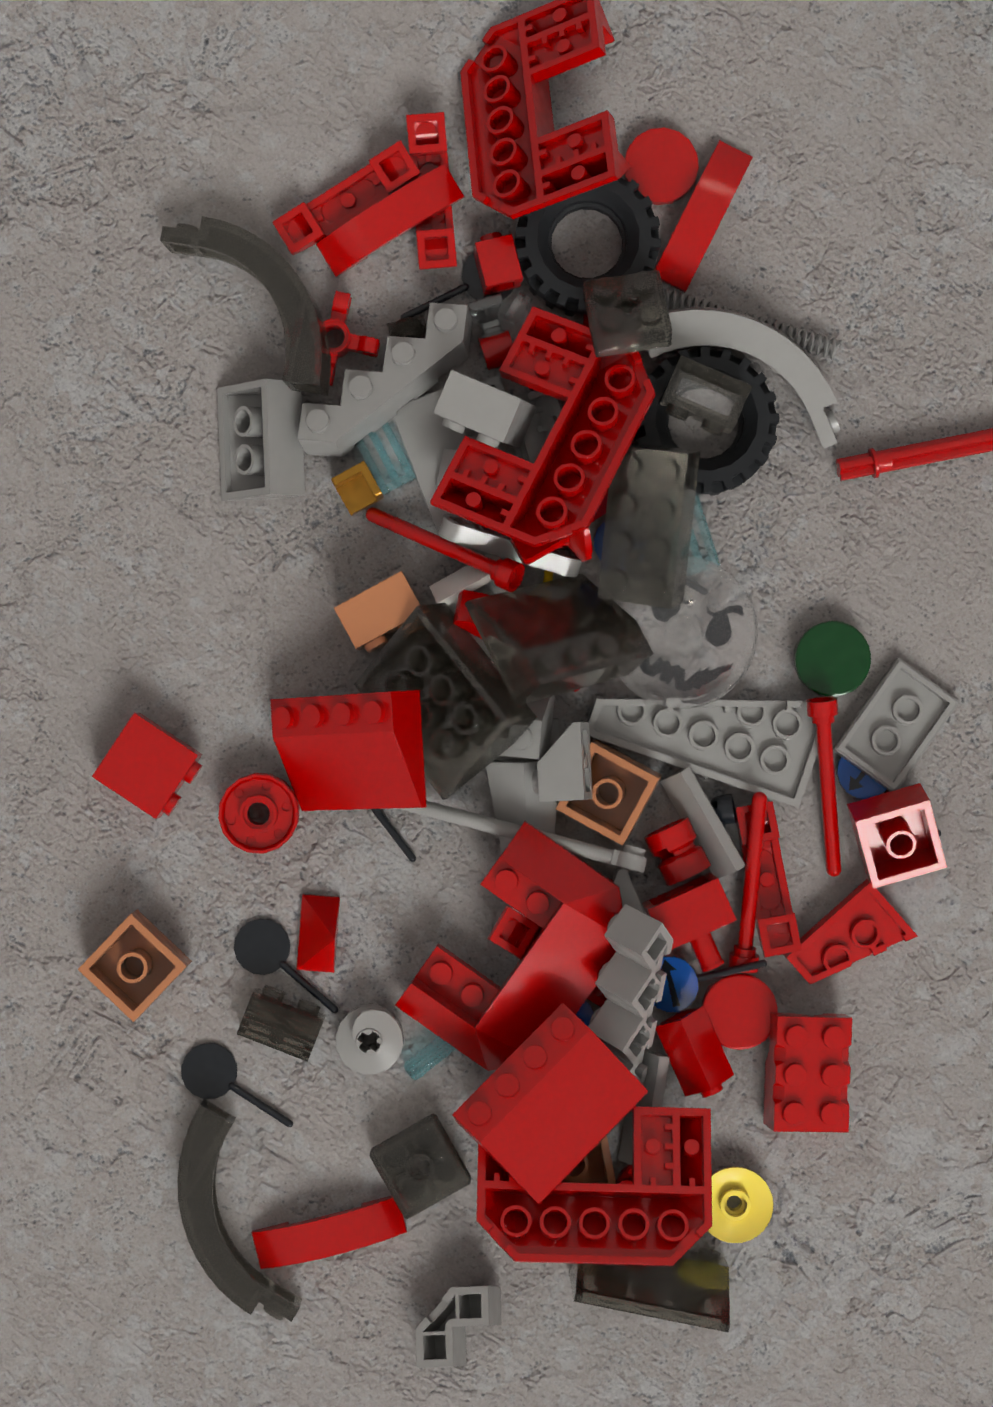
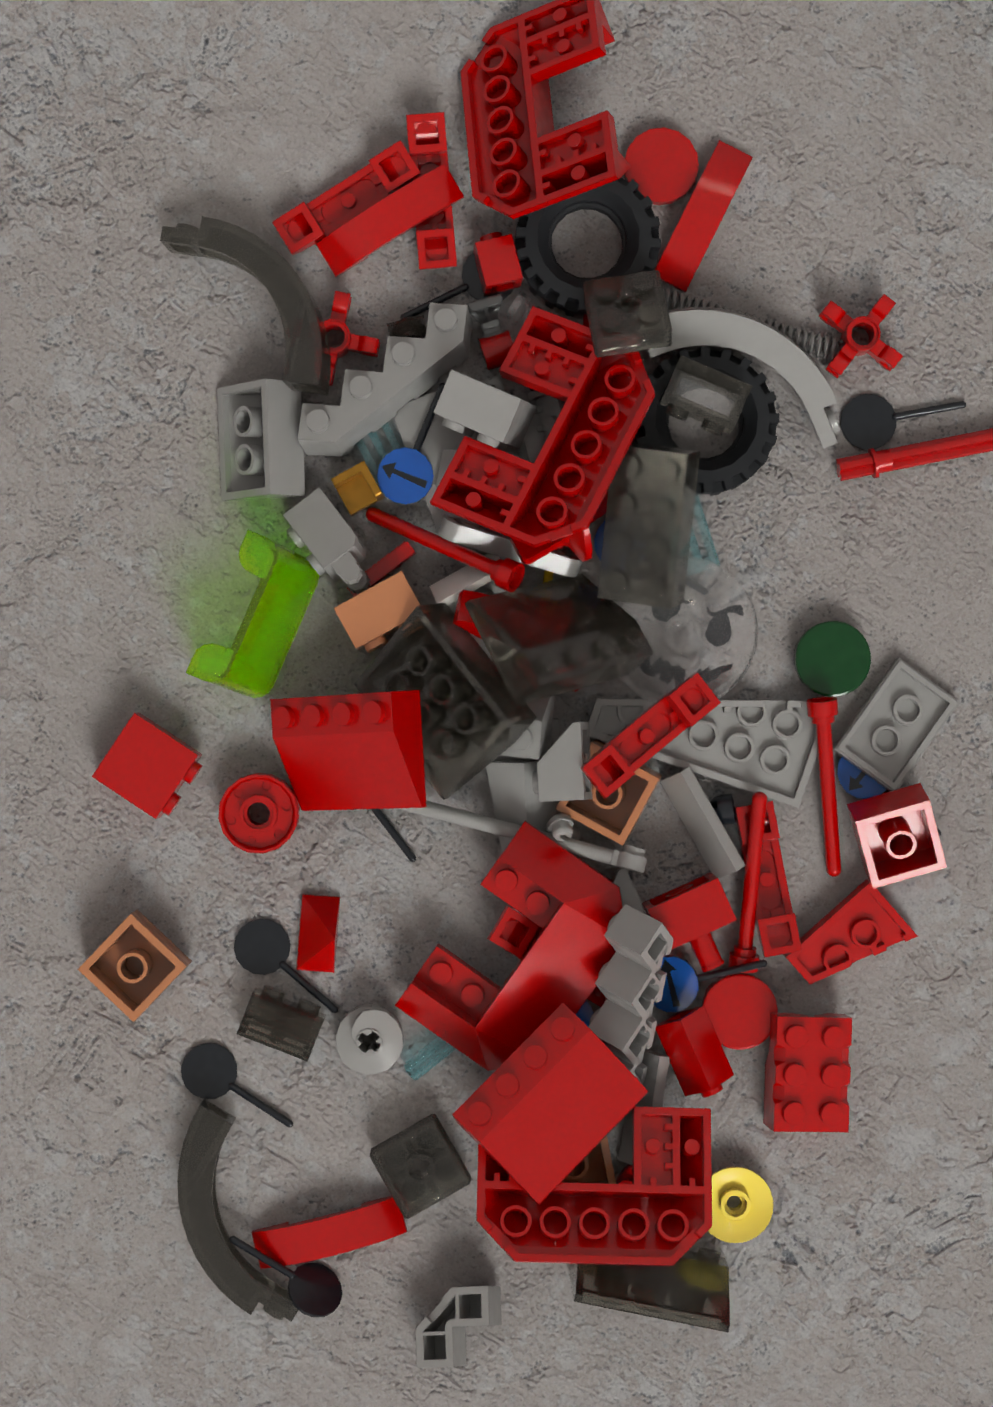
red wheel [644,817,711,886] -> none
none -> clear neon green windscreen [186,529,320,698]
none -> black piece [229,1236,342,1318]
none -> light grey hinge [283,487,370,594]
none -> red tile [347,541,416,597]
none -> blue piece [377,383,445,505]
none -> light grey arm [546,813,581,841]
none -> red slope [581,672,721,799]
none -> red pin [818,294,903,378]
none -> black piece [840,394,966,450]

